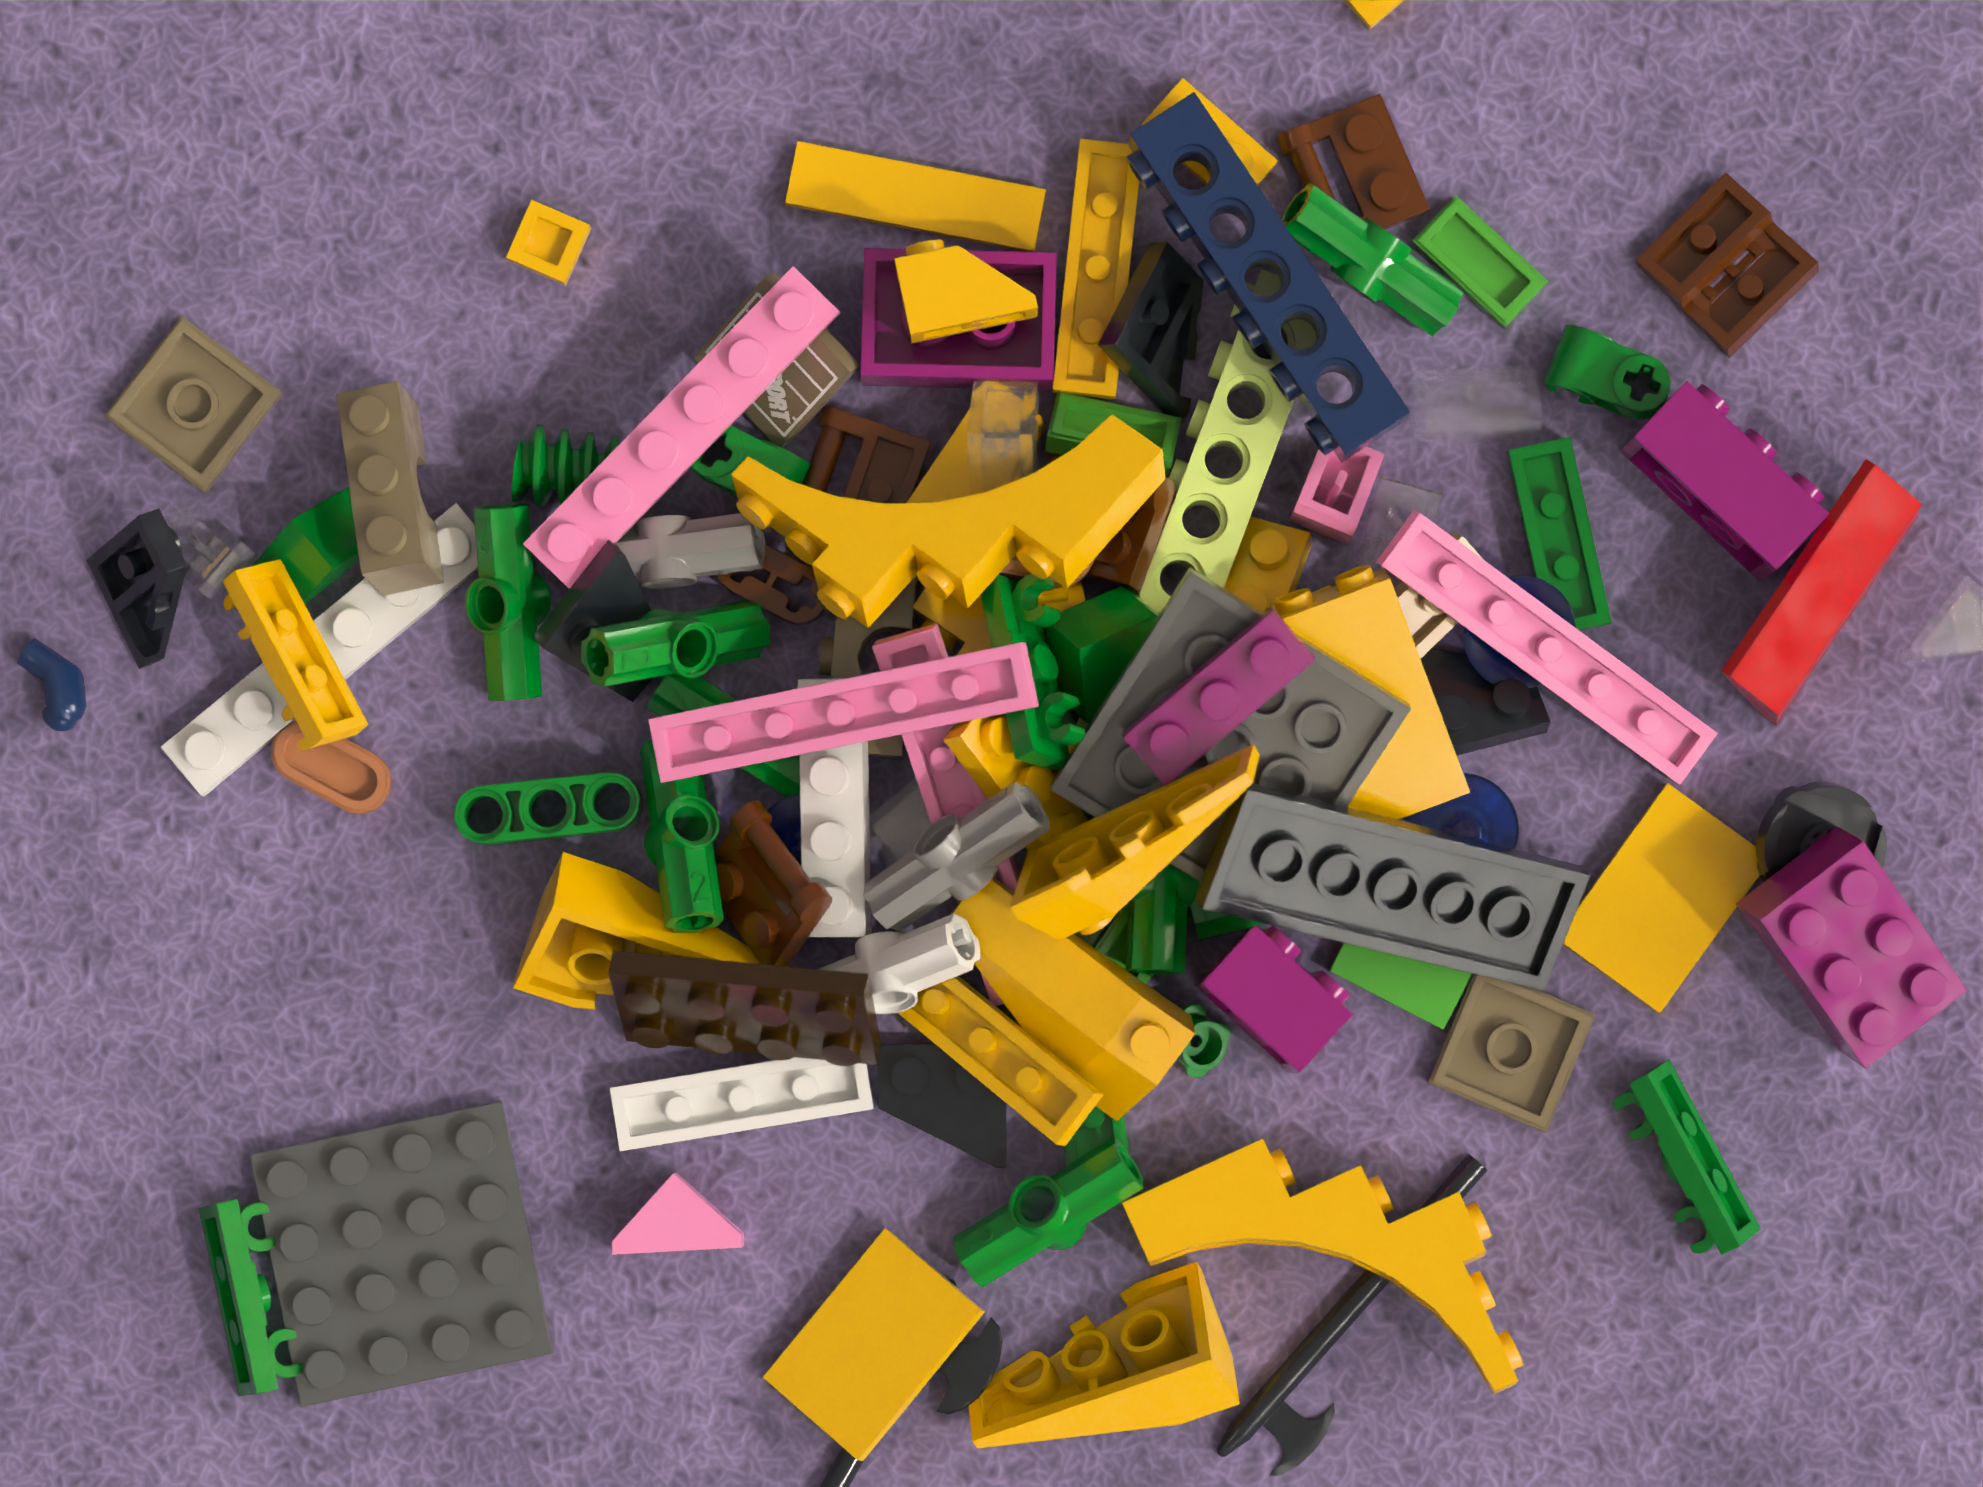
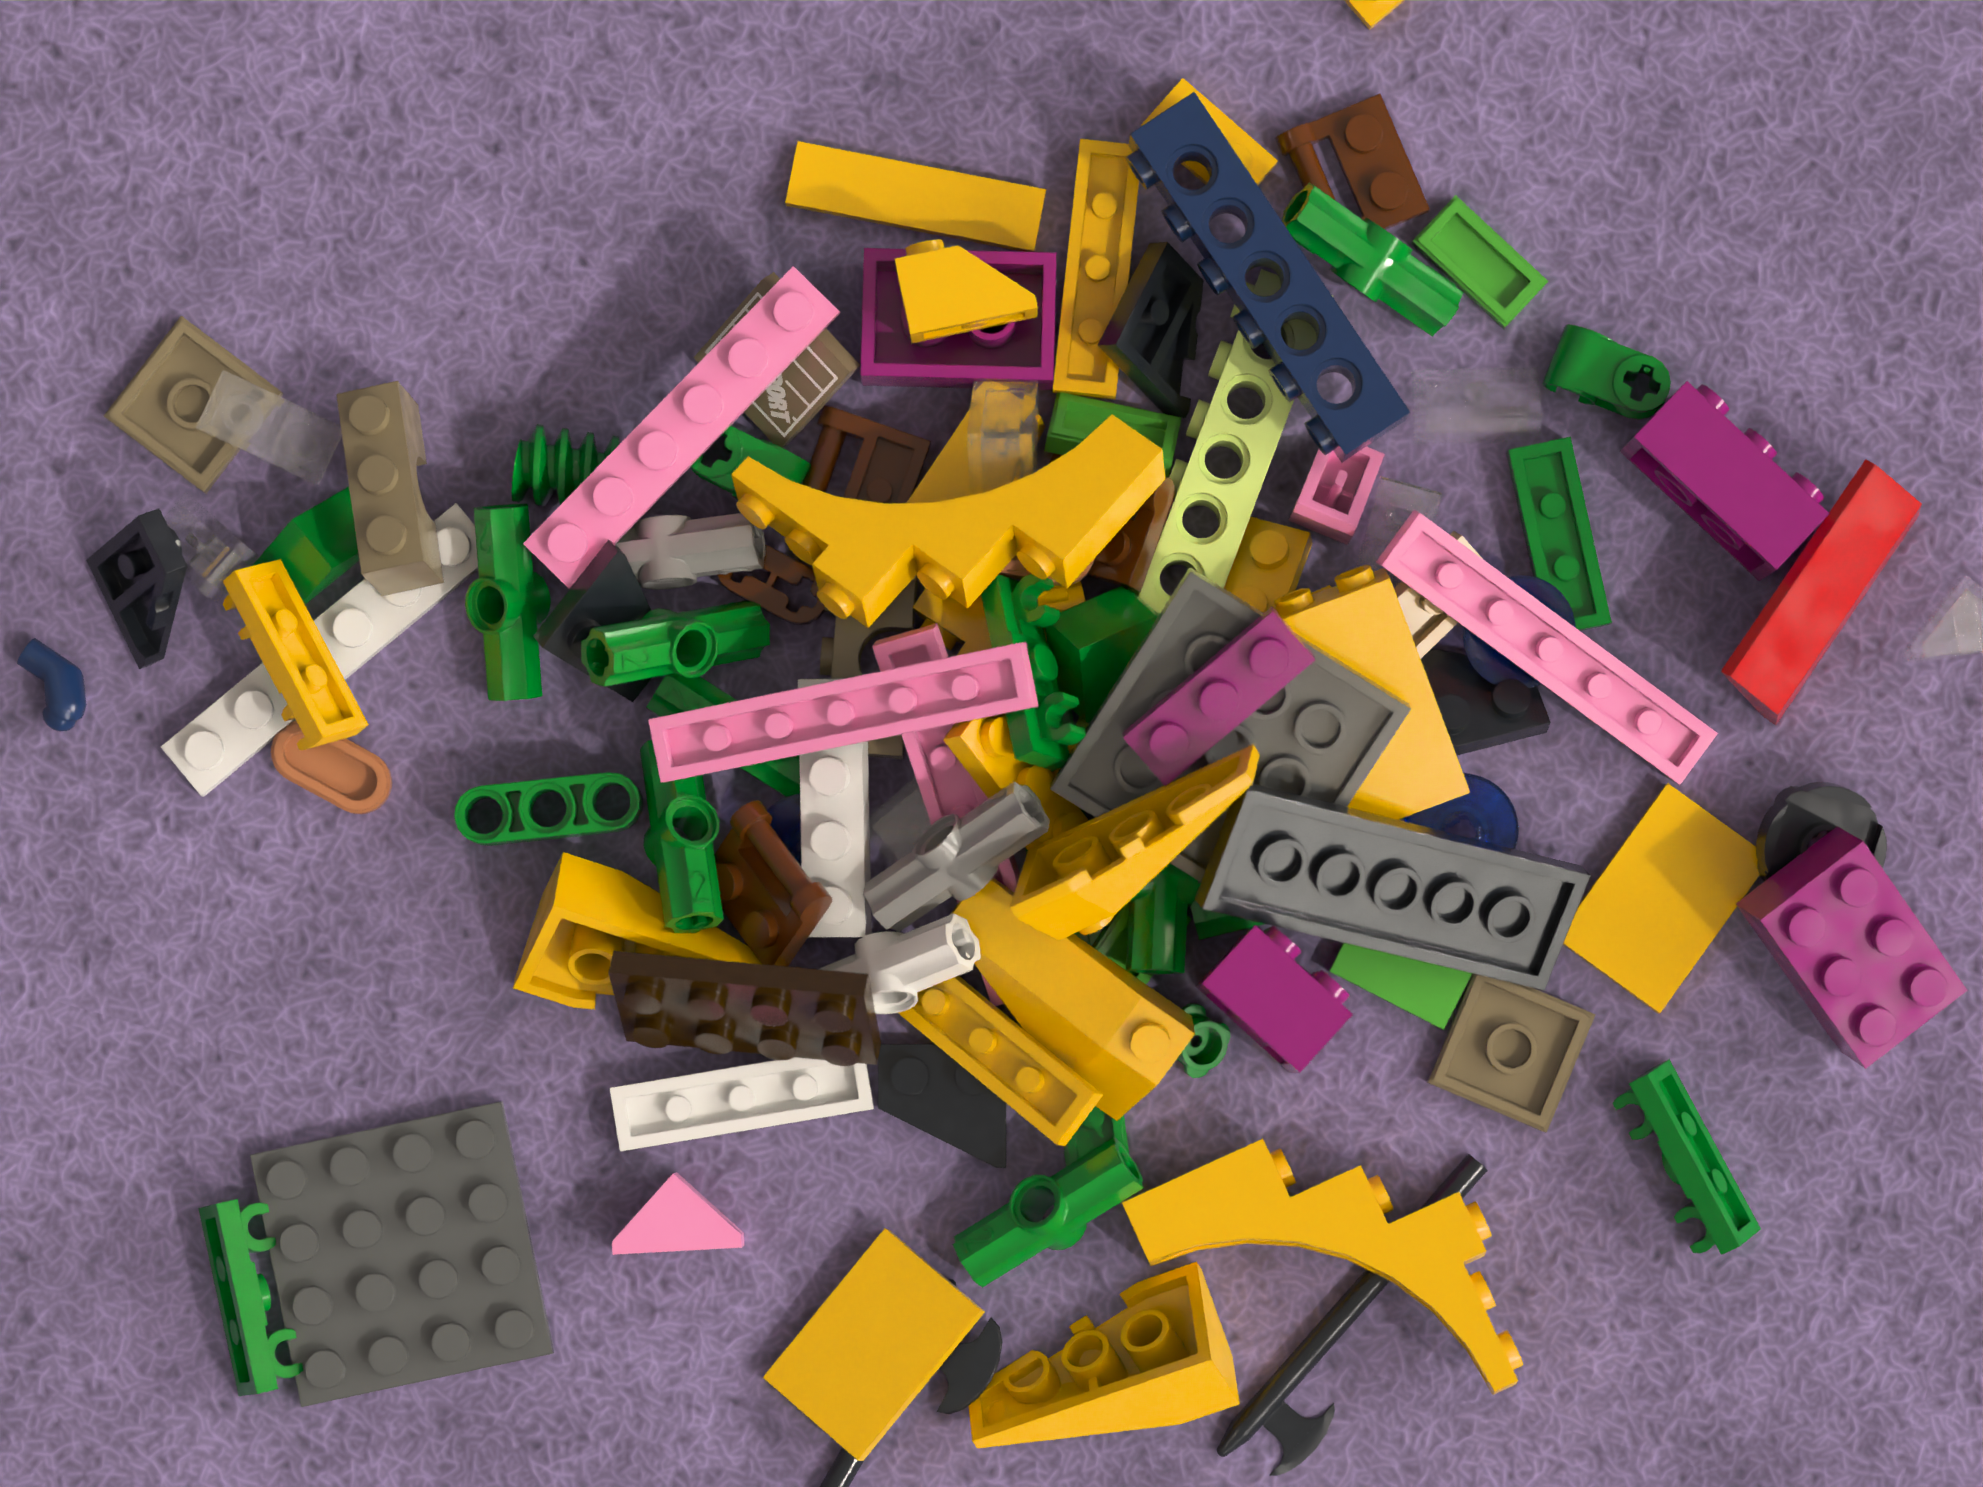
yellow plate [506,200,591,286] -> none
reddish brown slope [1636,172,1819,358] -> none
none -> clear slope [196,370,342,486]

